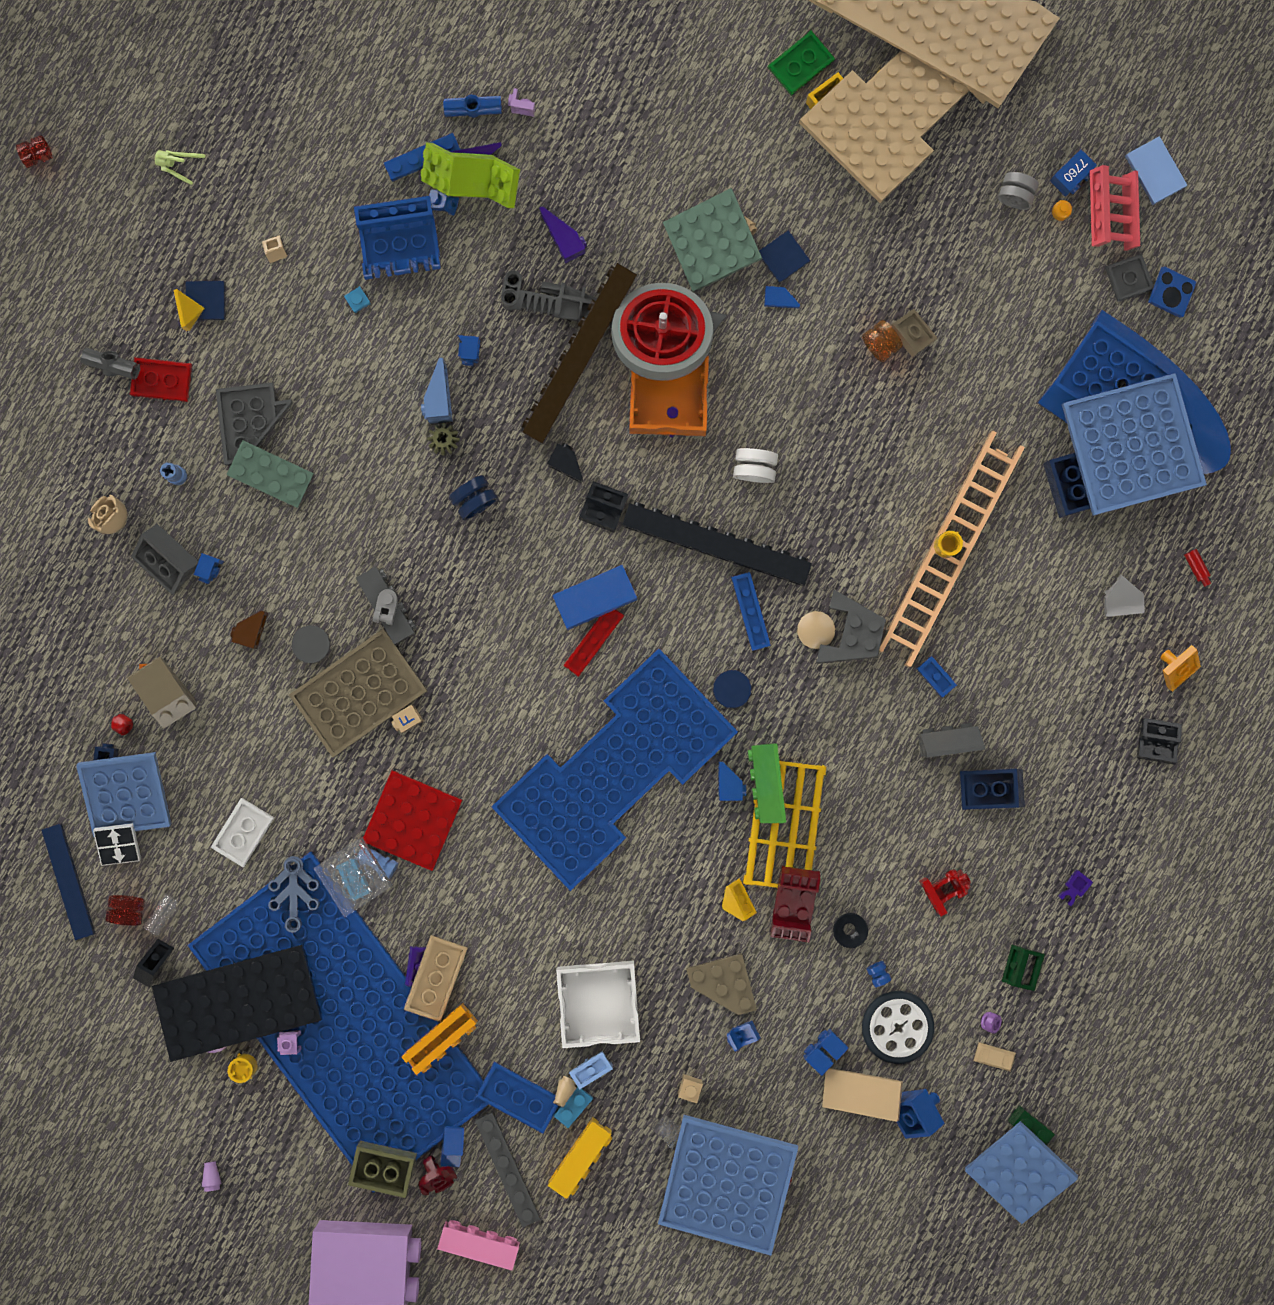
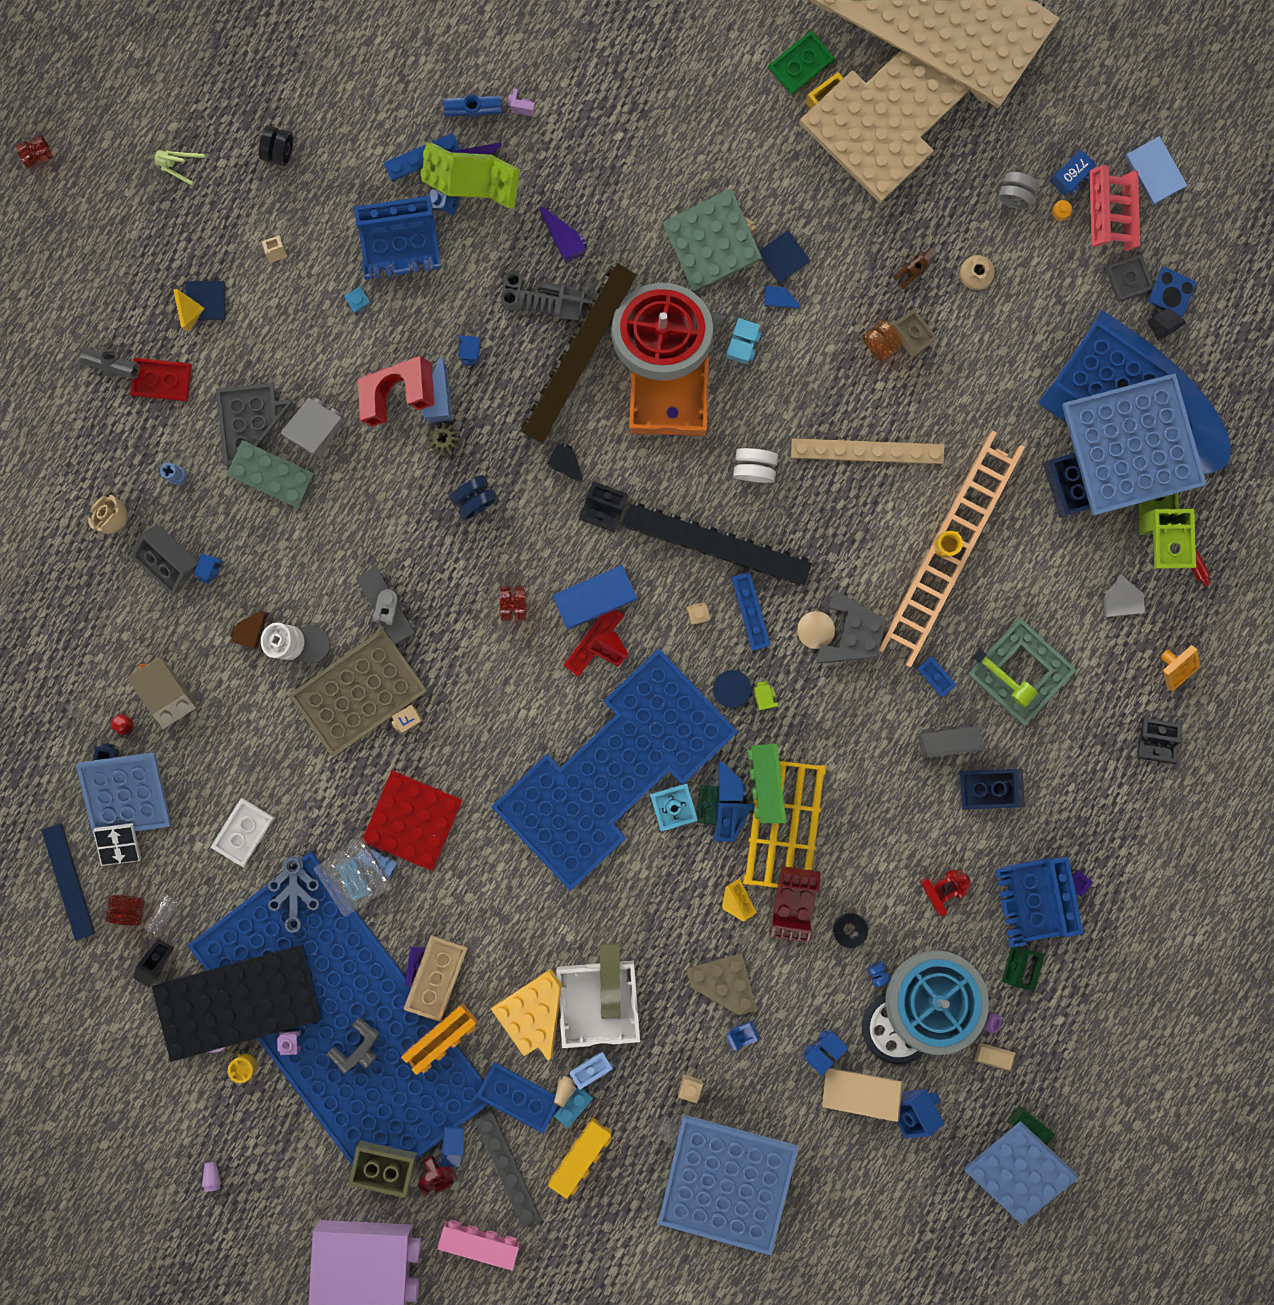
none -> black wheel [259,125,294,167]
none -> white wheel [261,623,304,660]
none -> light grey slope [280,398,344,459]
none -> dark grey connector [326,1018,380,1074]
none -> arch [358,356,434,427]
none -> yellow wing [491,969,562,1060]
none -> clear red wheel [500,586,526,621]
none -> red slope [586,632,628,667]
none -> olive slope [600,943,621,1019]
none -> medium azure plate [650,783,698,831]
none -> tan brick [686,602,710,625]
none -> clear green plate [697,785,719,825]
none -> blue wing [714,802,754,842]
none -> medium azure piece [726,318,762,365]
none -> lime brick [753,681,778,710]
none -> tan plate [791,439,944,464]
none -> dark azure wheel [886,950,989,1055]
none -> reddish brown hinge [893,247,937,290]
none -> tan piece [960,255,995,290]
none -> sand green plate [967,618,1076,726]
none -> lime piece [971,647,1039,708]
none -> blue slope [995,857,1083,947]
none -> lime bracket [1138,493,1196,569]
none -> black slope [1147,308,1186,341]

